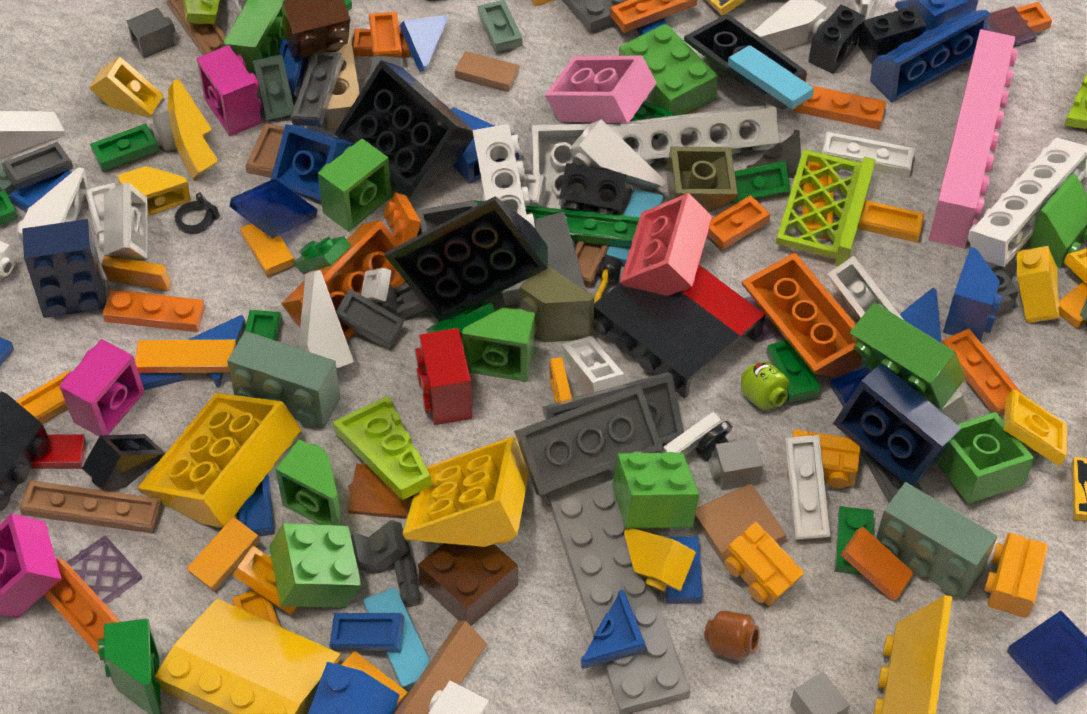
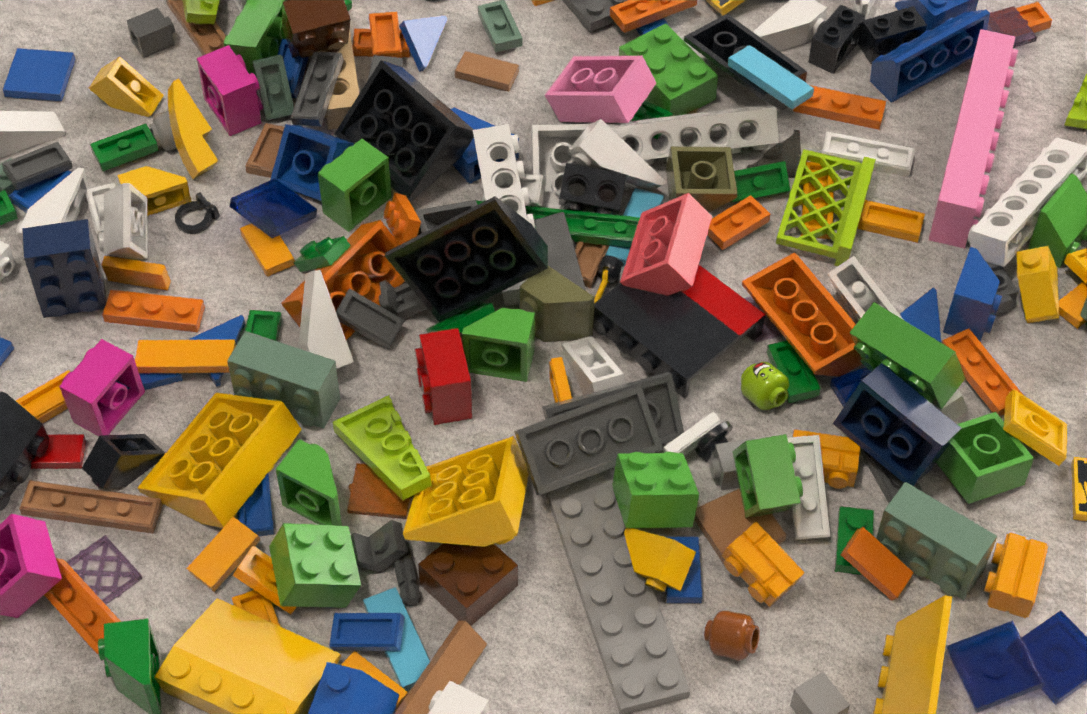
white tile [361,268,391,303] -> none
blue tile [580,590,646,669] -> none
none -> blue tile [3,48,76,101]
none -> bright green brick [732,434,803,518]
none -> clear blue tile [946,620,1044,713]

